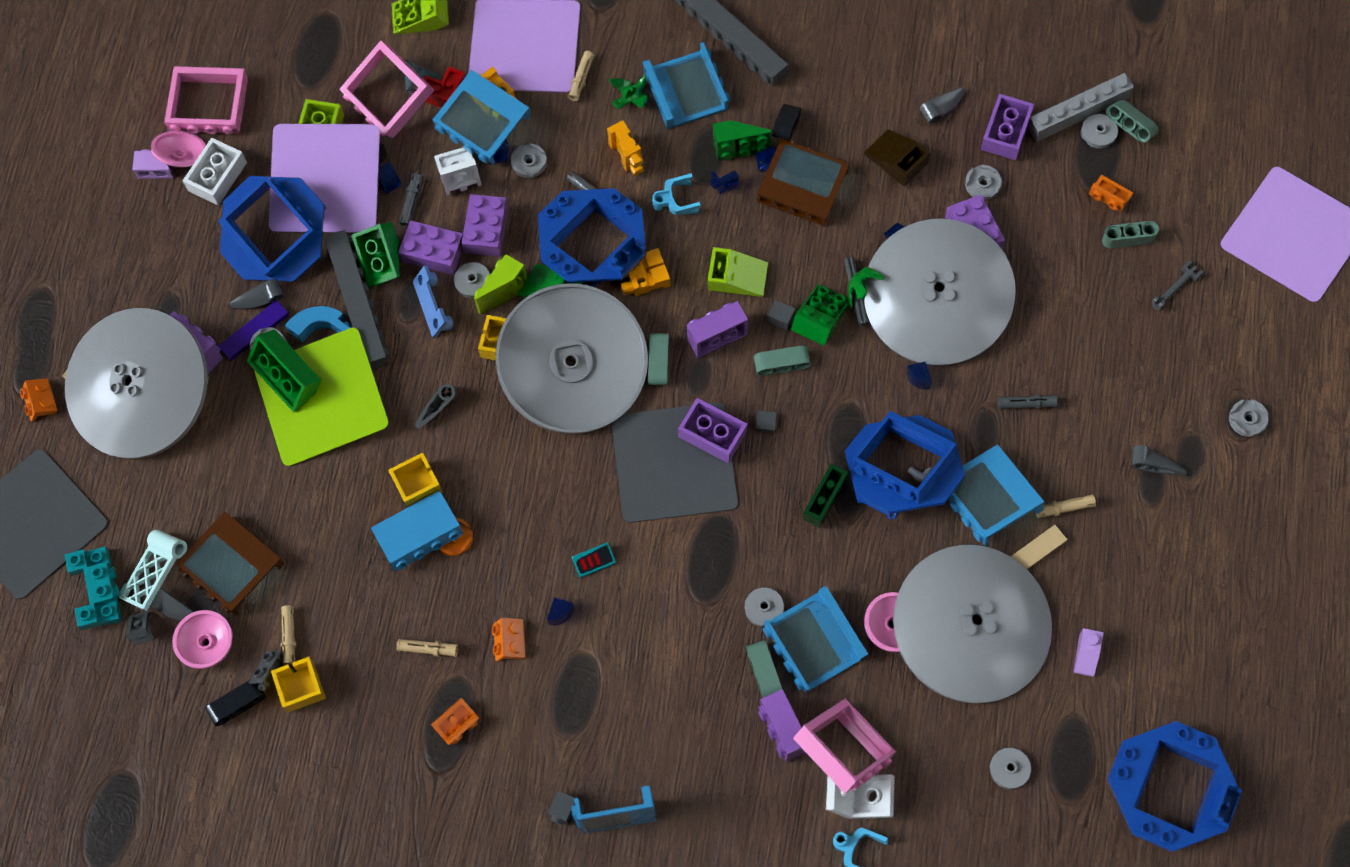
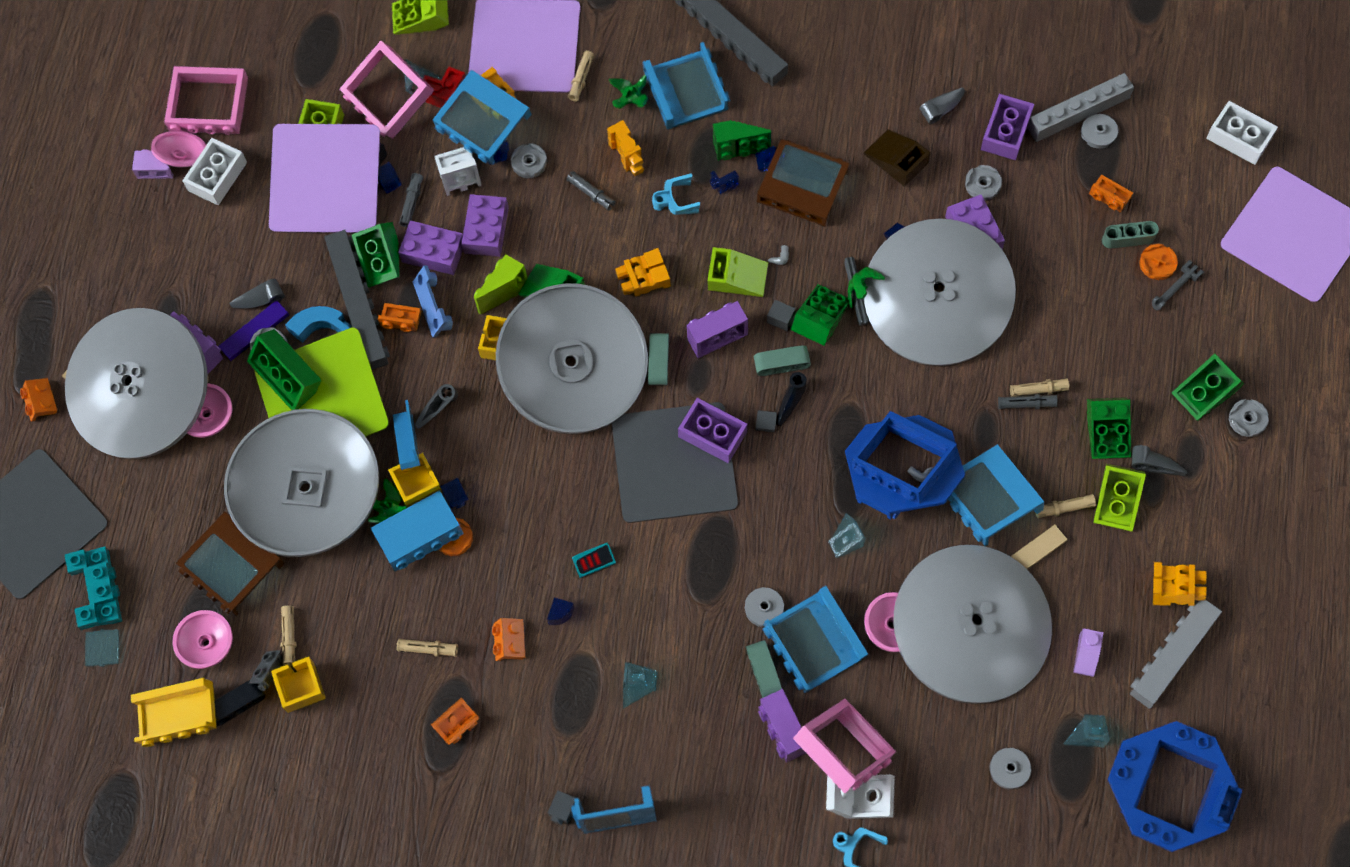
light aqua piece [119,529,187,611] -> none
dark grey slope [126,611,154,645] -> none
dark grey piece [150,587,194,621] -> none
blue hinge [218,176,327,282] -> none
light grey plate [454,262,489,298] -> none
blue hinge [538,188,646,287] -> none
black beam [772,104,801,141] -> none
dark green brick [803,464,848,528] -> none
clear blue brick [906,361,932,390] -> none
sand green beam [1106,99,1158,142] -> none
none -> clear light blue piece [85,629,119,667]
none -> yellow panel [131,678,216,747]
none -> bright pink dish [187,383,233,438]
none -> light grey dish [224,409,379,557]
none -> green animal [368,478,407,523]
none -> orange bracket [378,303,422,332]
none -> dark azure panel [393,400,420,470]
none -> clear blue bracket [440,478,469,509]
none -> clear light blue slope [623,662,657,709]
none -> light grey animal [768,245,789,265]
none -> black piece [776,372,807,426]
none -> clear light blue slope [828,513,865,558]
none -> tan pin [1010,378,1069,397]
none -> clear light blue slope [1063,714,1109,747]
none -> green slope [1087,397,1131,459]
none -> lime slope [1093,463,1146,532]
none -> light grey brick [1130,600,1222,709]
none -> orange tile [1139,244,1178,280]
none -> light orange hips [1153,562,1206,606]
none -> green slope [1171,354,1245,421]
none -> white brick [1206,101,1278,165]

